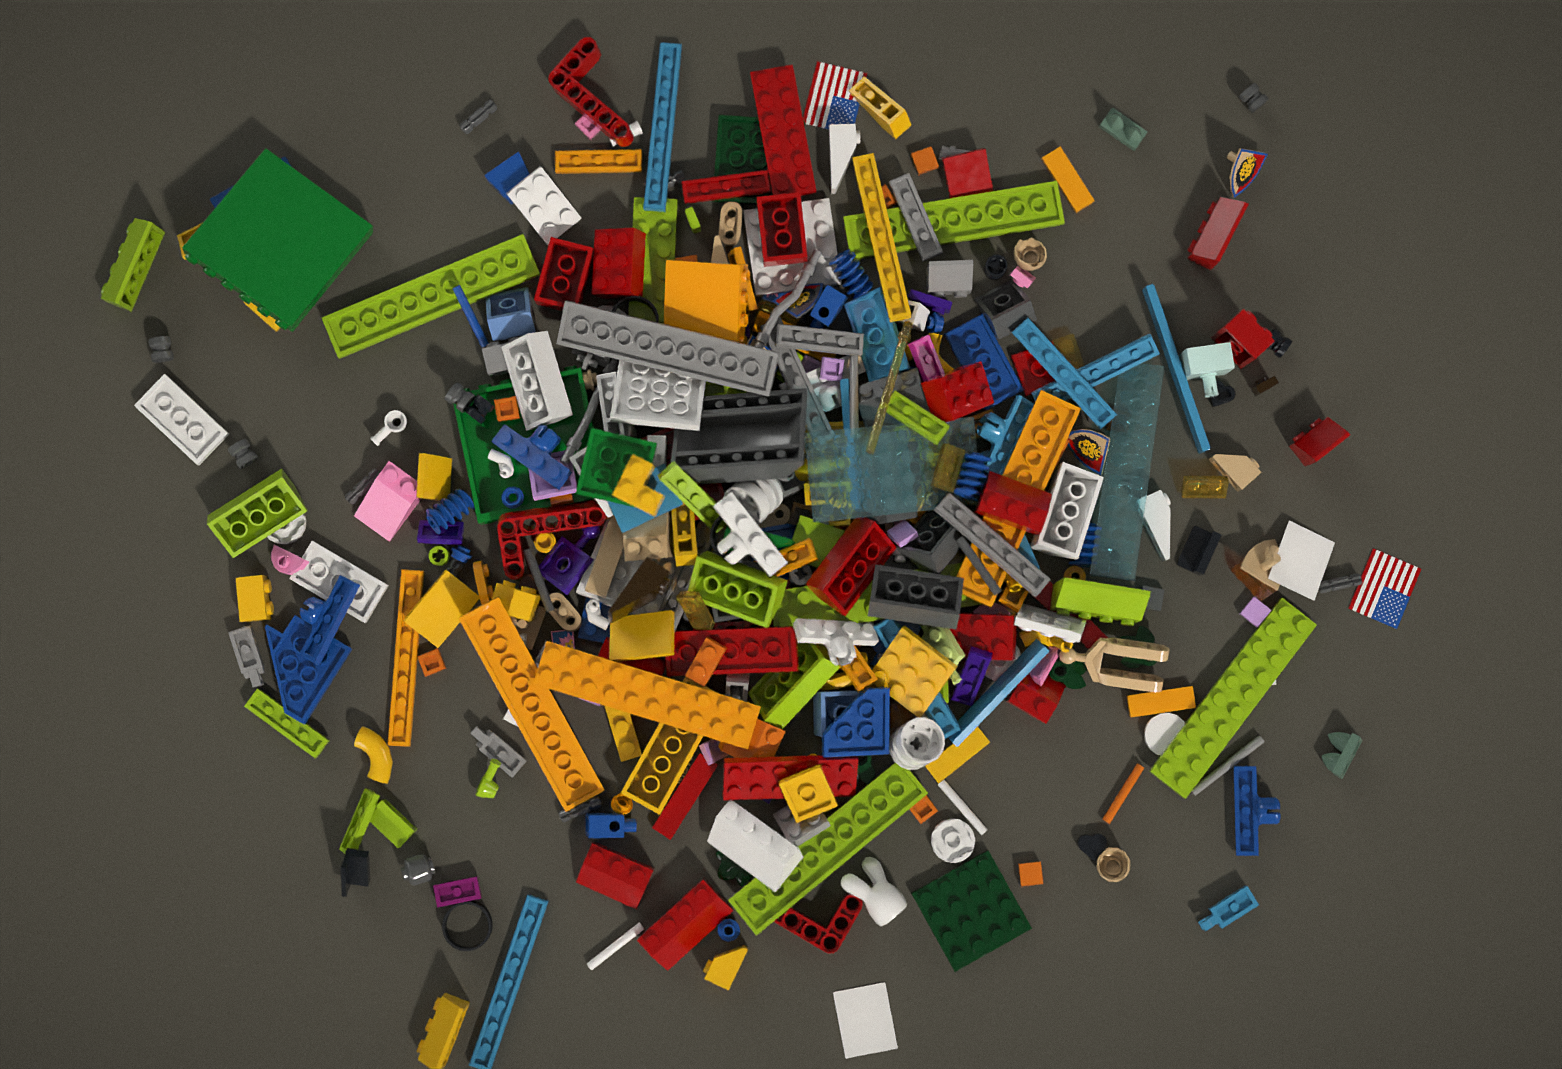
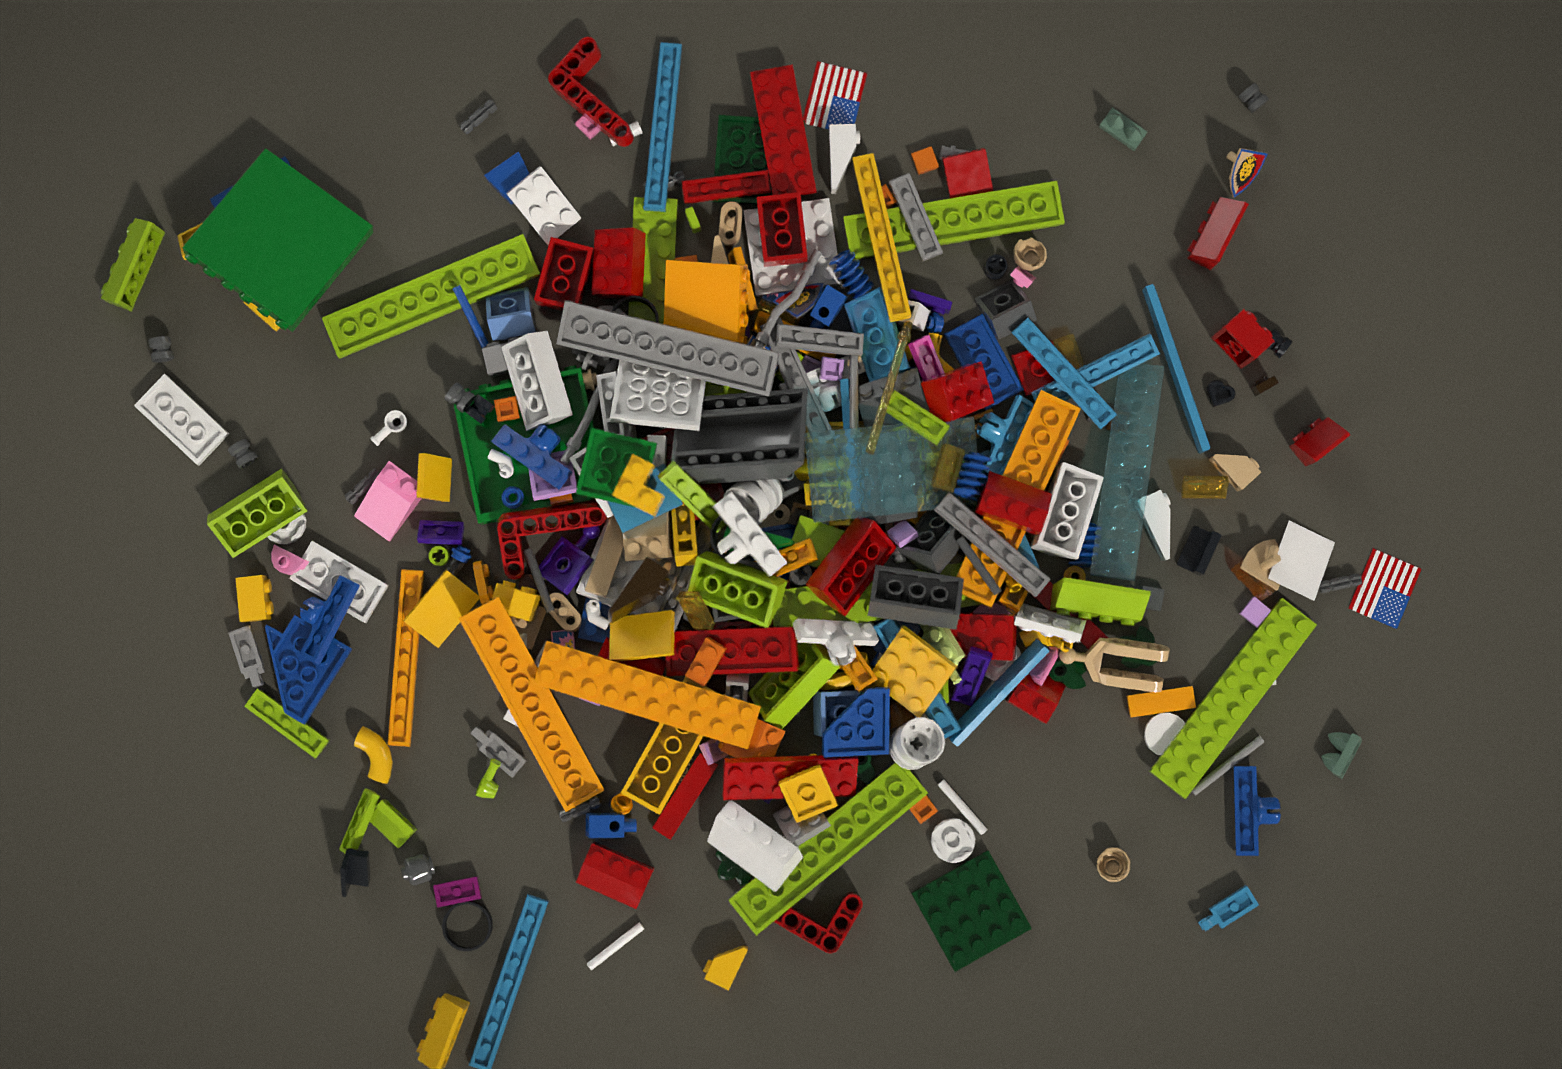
orange tile [417,648,447,677] -> none
blue piece [426,489,475,534] -> none
yellow plate [534,532,556,553] -> none
light orange tile [555,149,642,174] -> none
yellow plate [605,706,642,762] -> none
red slope [637,877,734,971] -> none
blue plate [718,919,740,941] -> none
white sticker [833,982,898,1058] -> none
white piece [841,857,907,926] -> none
yellow slope [848,76,912,139] -> none
yellow tile [925,726,990,784] -> none
light grey slope [926,260,973,298] -> none
orange tile [1018,861,1043,886] -> none
light orange tile [1041,146,1095,214] -> none
shield [1068,429,1111,475] -> none
black tile [1077,833,1107,861] -> none
orange bar [1102,763,1144,824] -> none
light aqua brick [1179,342,1235,398] -> none

